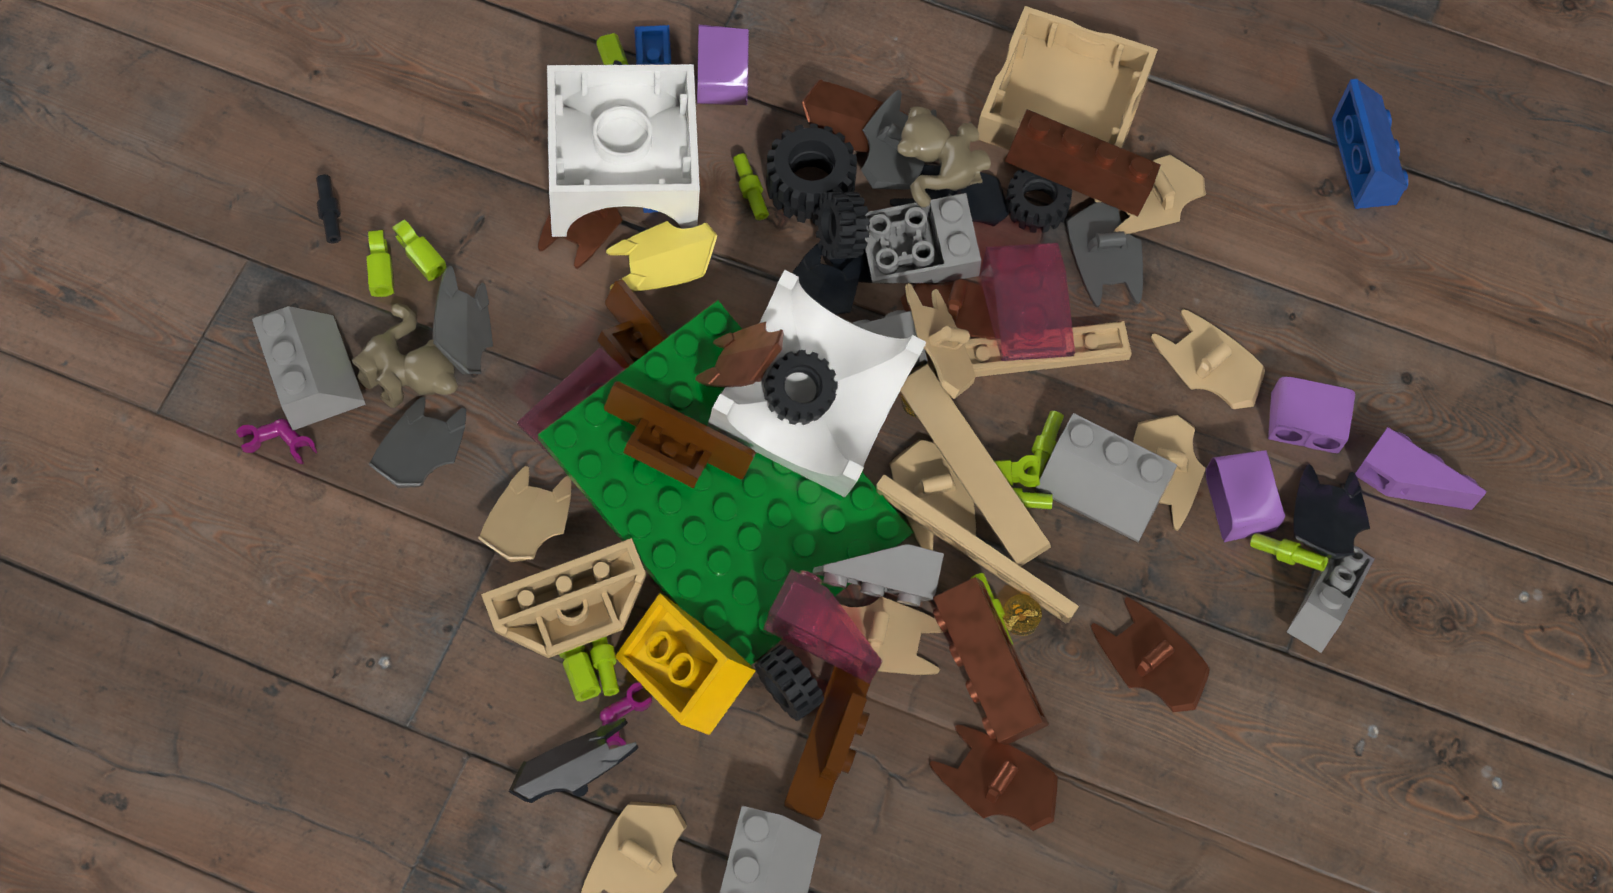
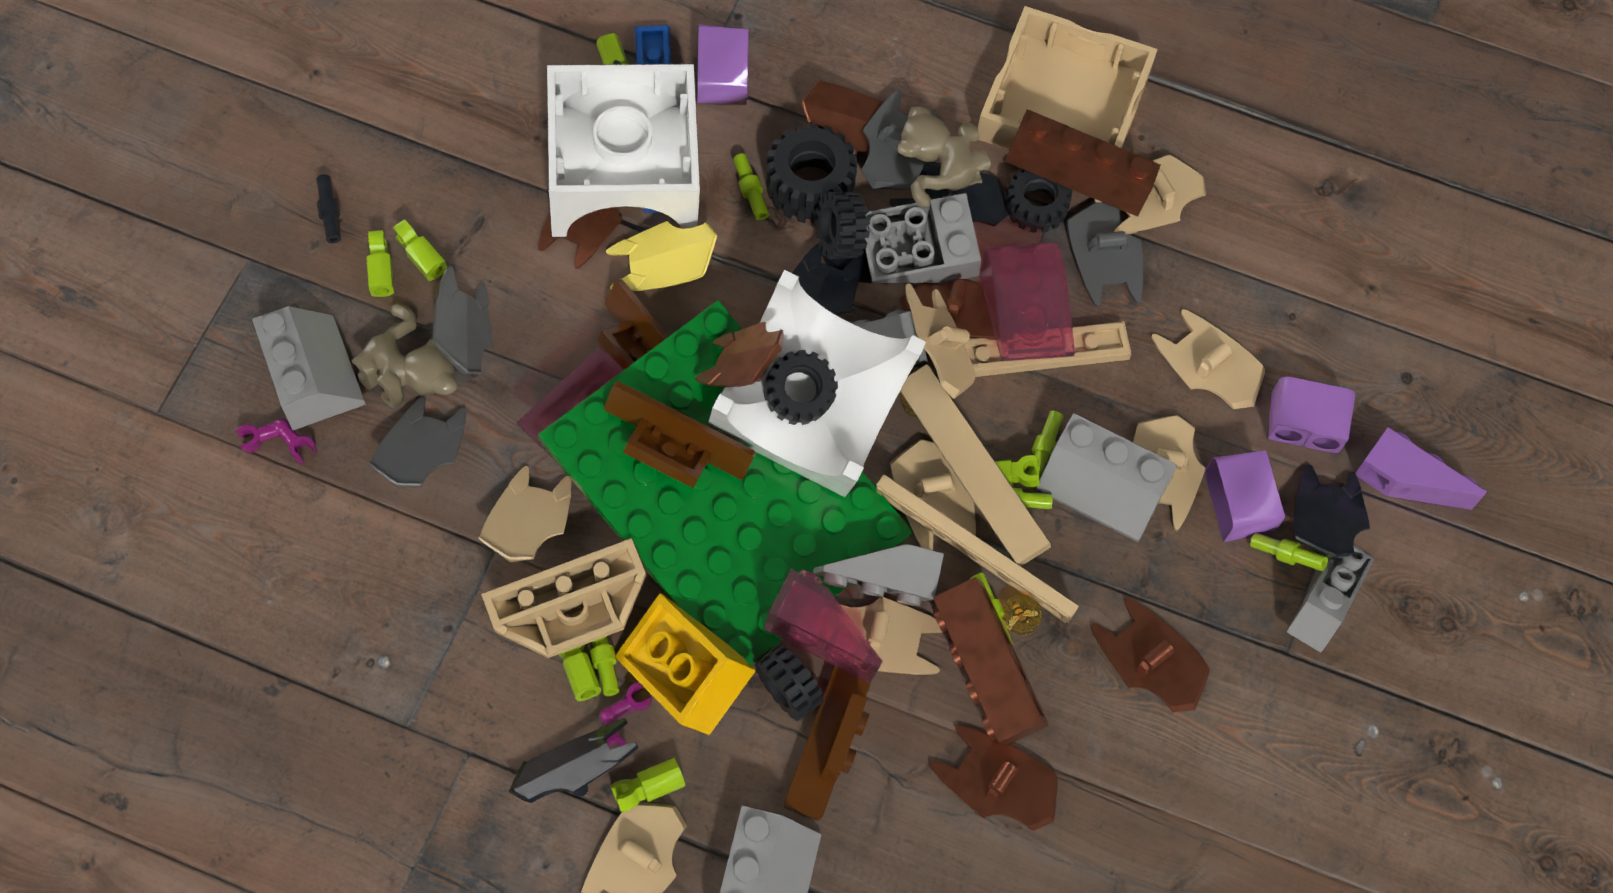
blue slope [1332,79,1408,209] -> none
none -> lime bar [610,758,686,812]

